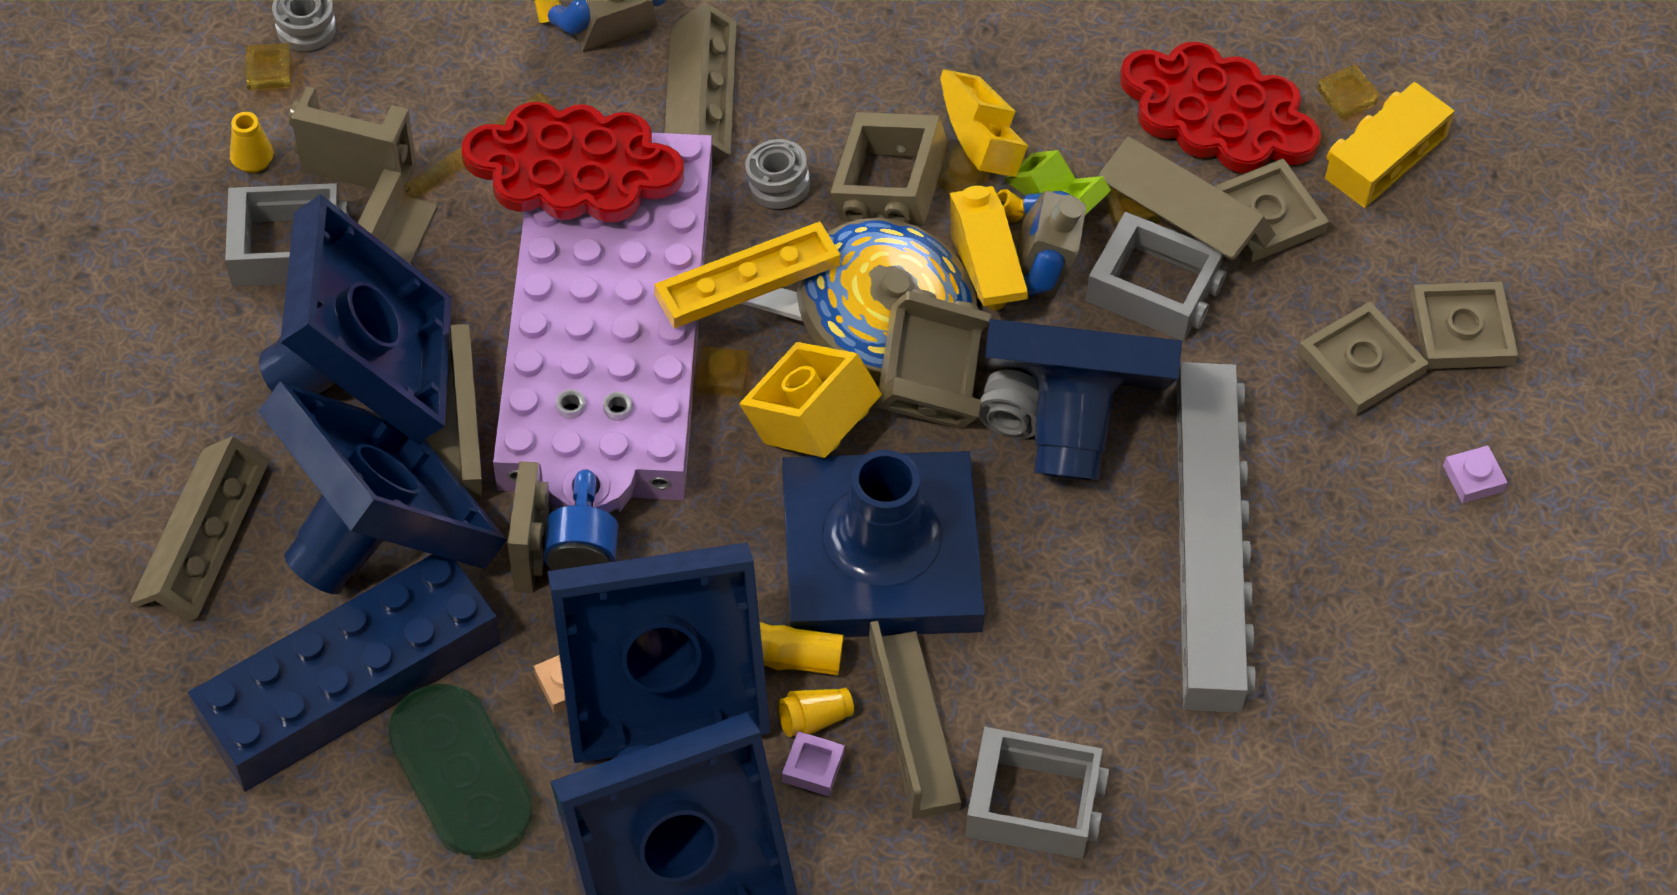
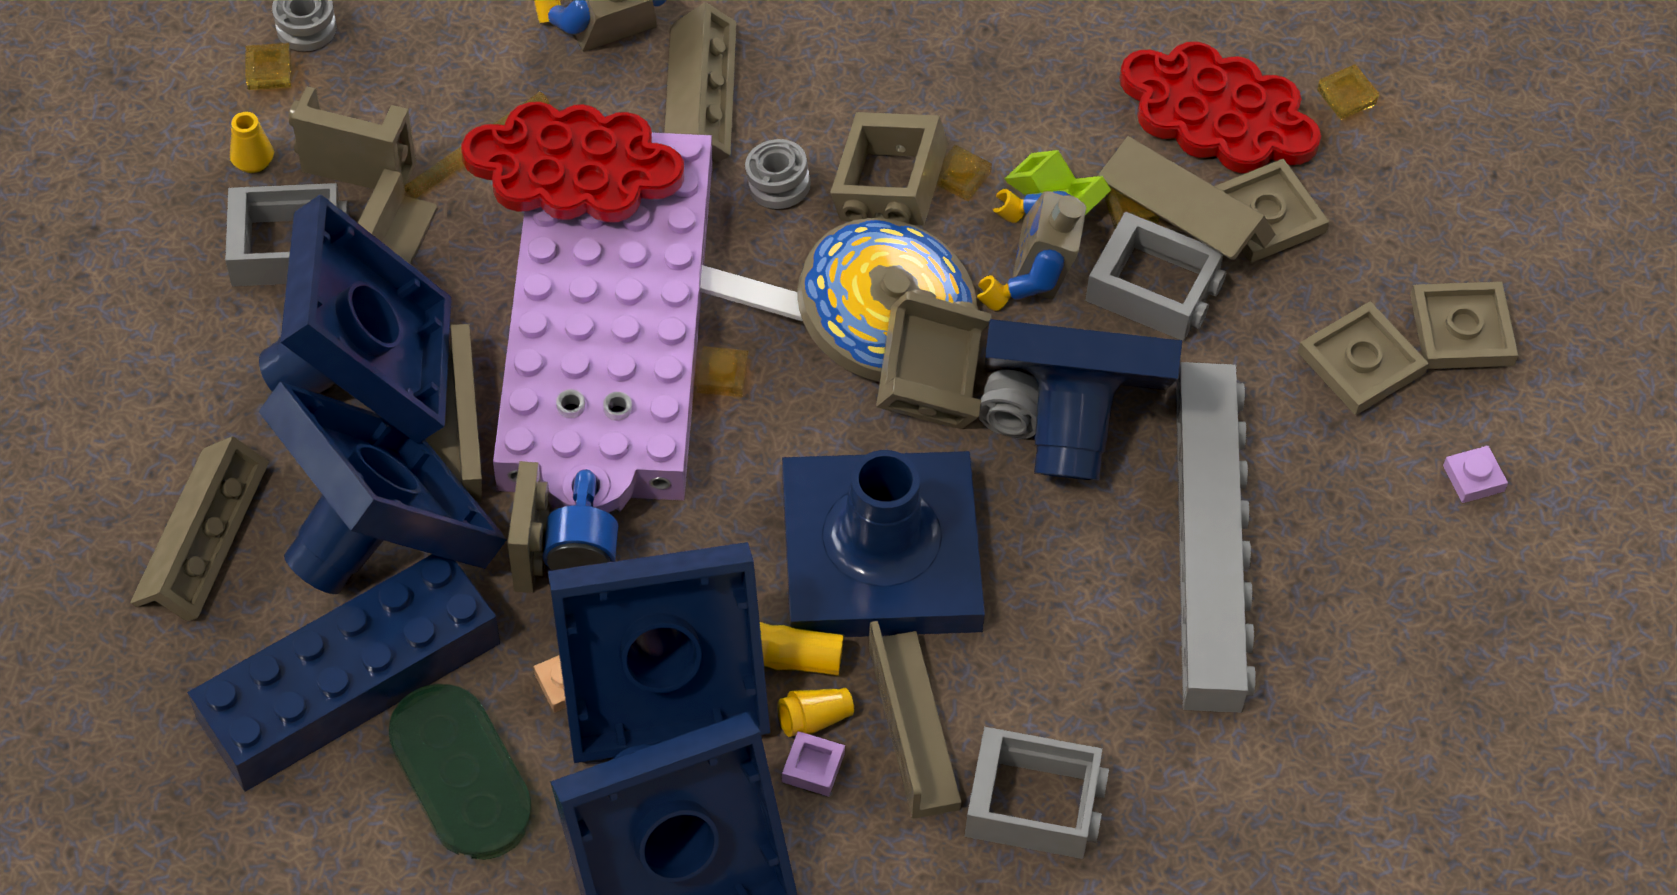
yellow plate [654,221,841,329] -> none
yellow brick [739,342,882,458] -> none
yellow slope [940,69,1028,177] -> none
yellow slope [949,186,1028,306] -> none
yellow brick [1325,82,1455,208] -> none

